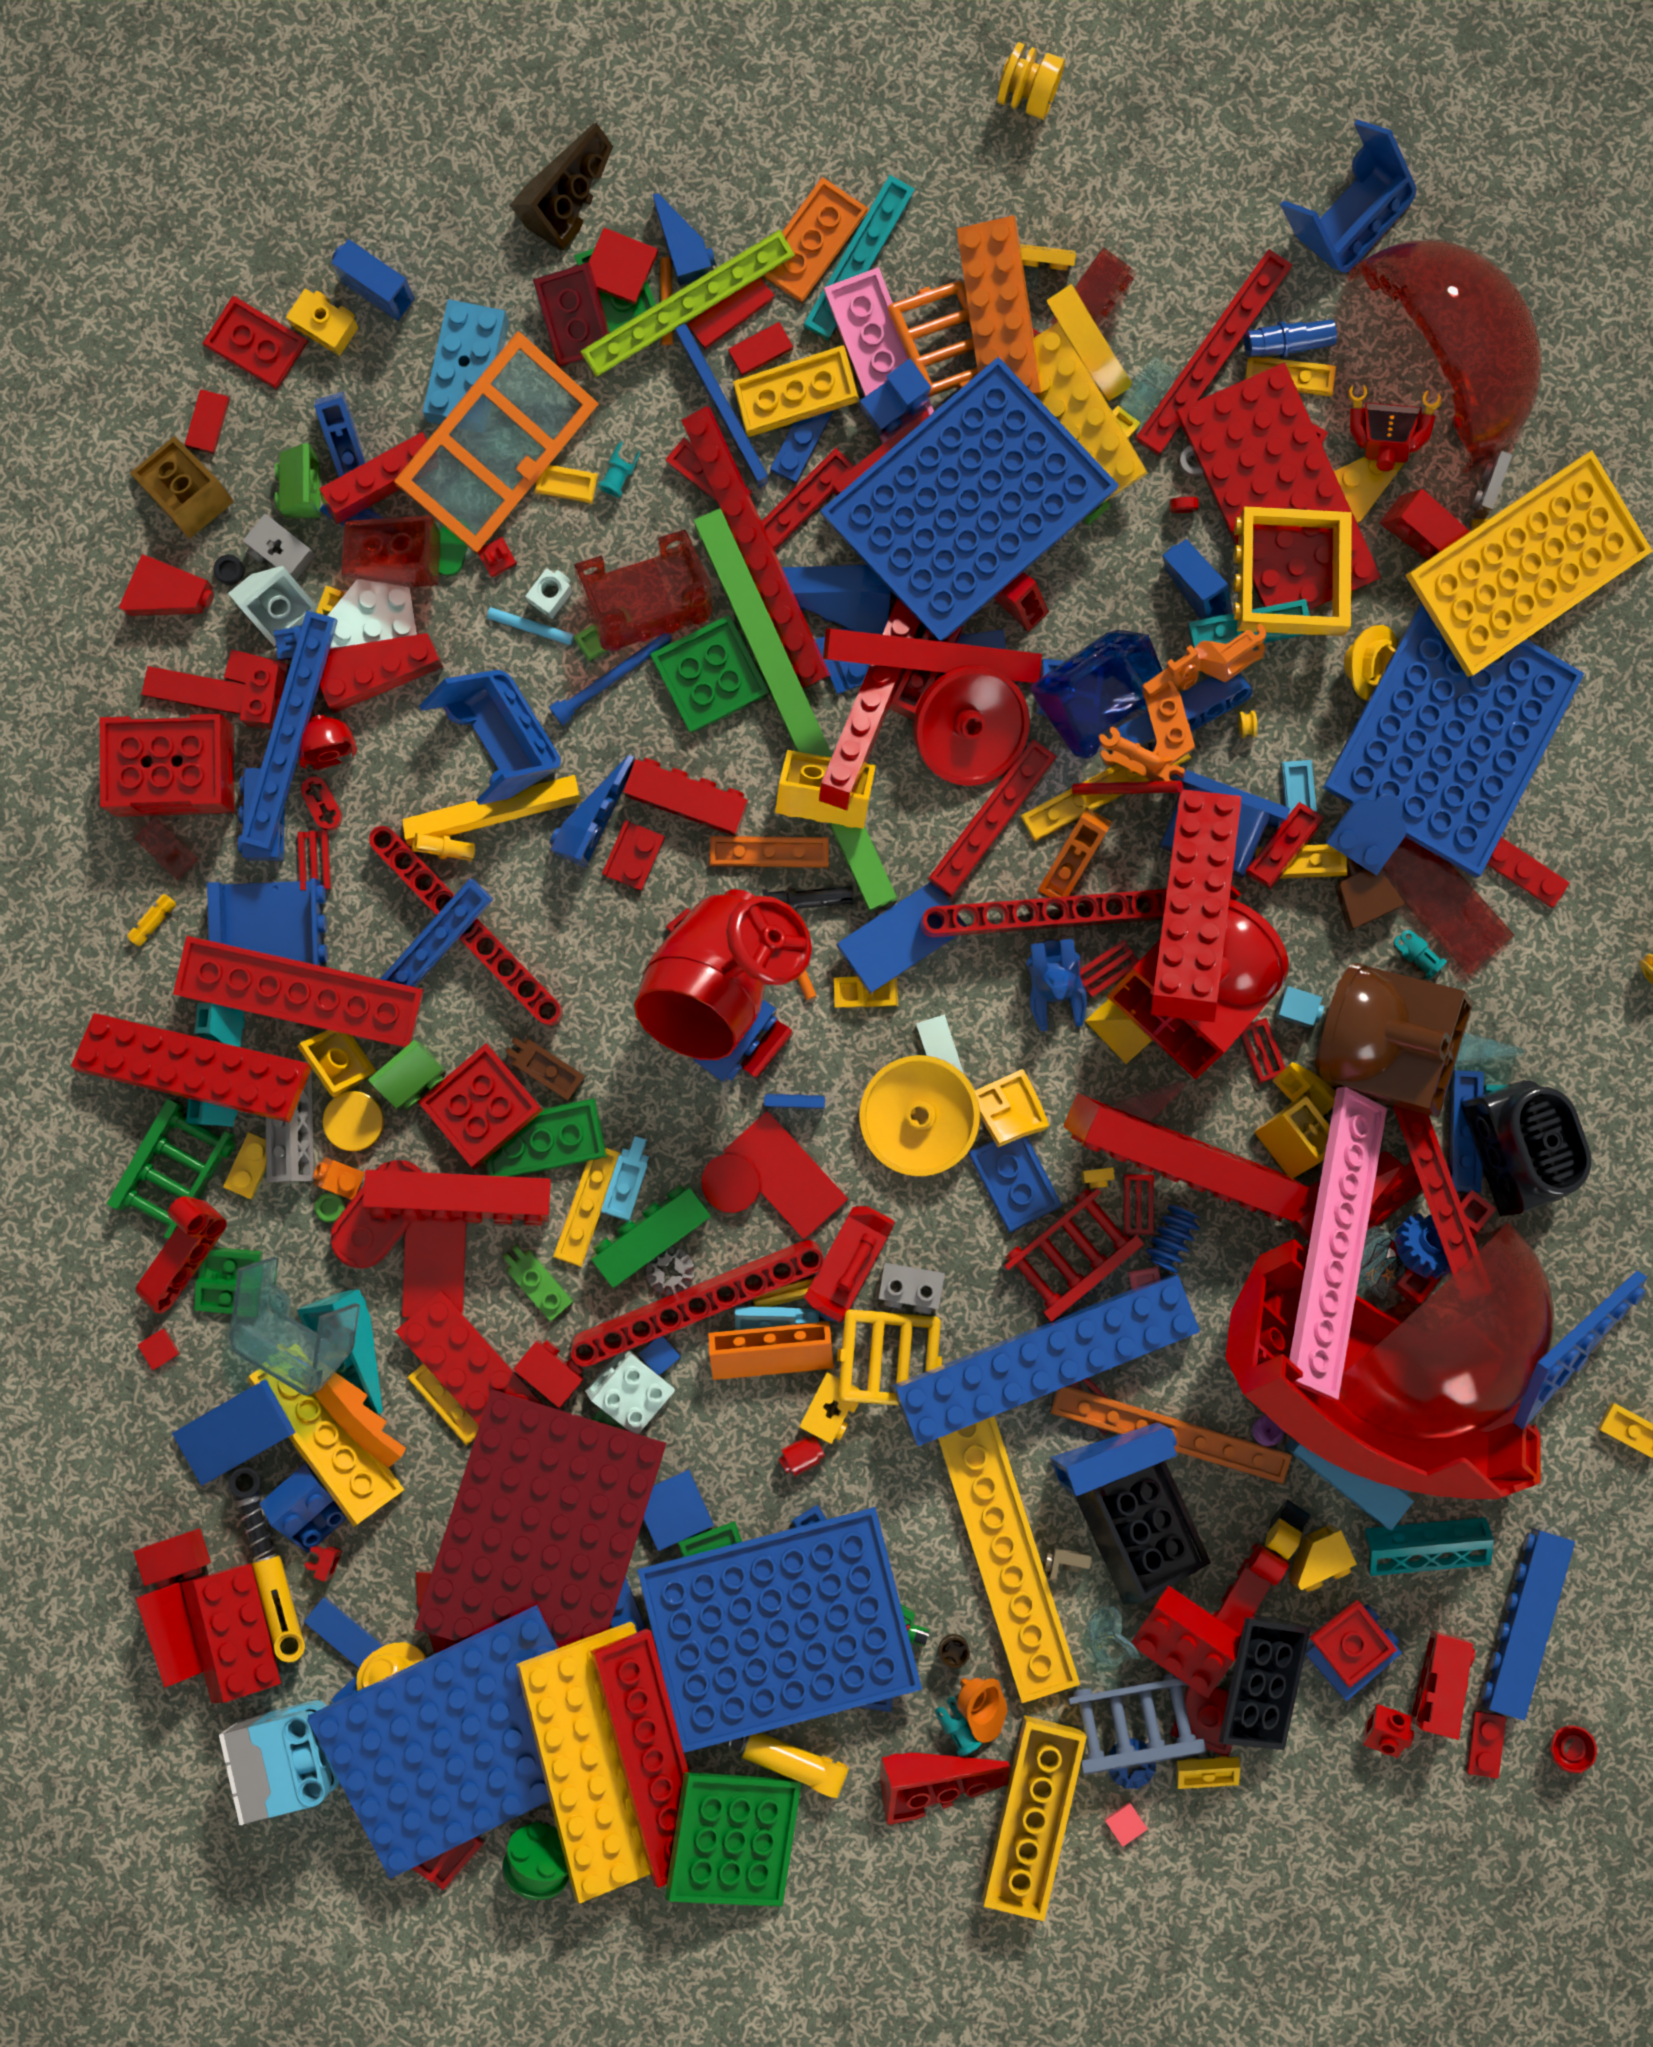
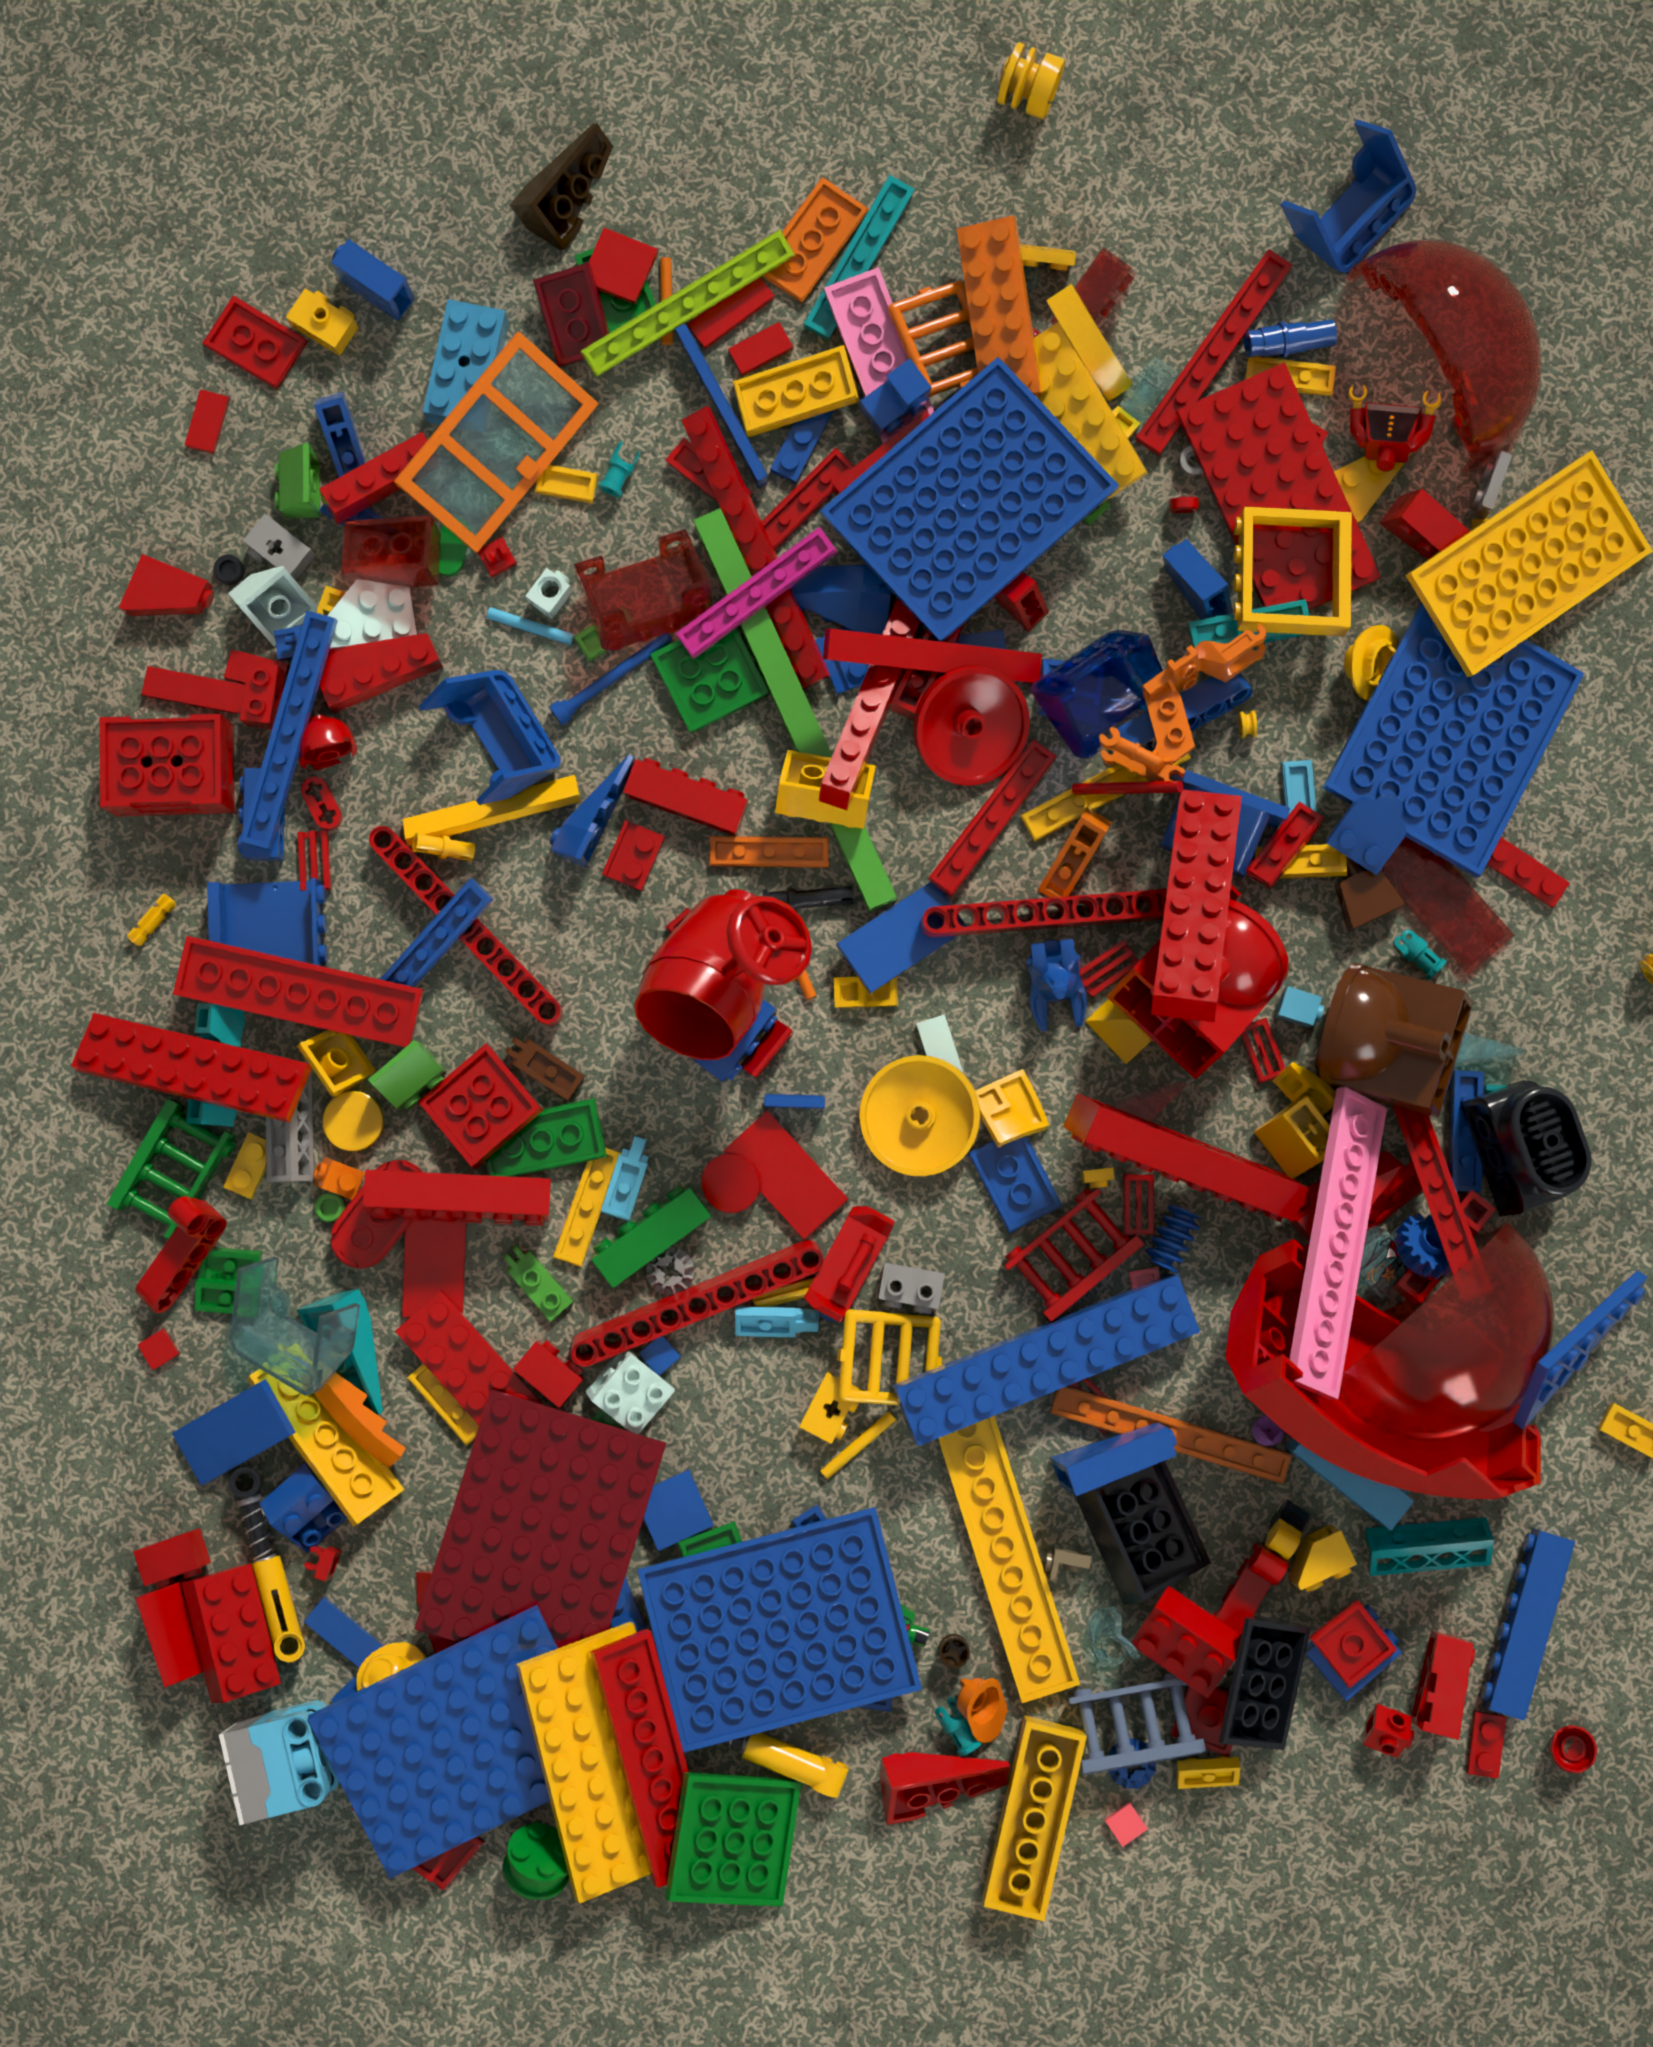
pearl gold slope [130,436,235,539] -> none
clear red slope [133,817,198,881] -> none
blue slope [653,193,716,286] -> none
orange brick [708,1321,834,1380] -> none
red brick [779,1435,826,1477] -> none
none -> dark pink tile [675,527,838,659]
none -> yellow bar [820,1411,896,1480]

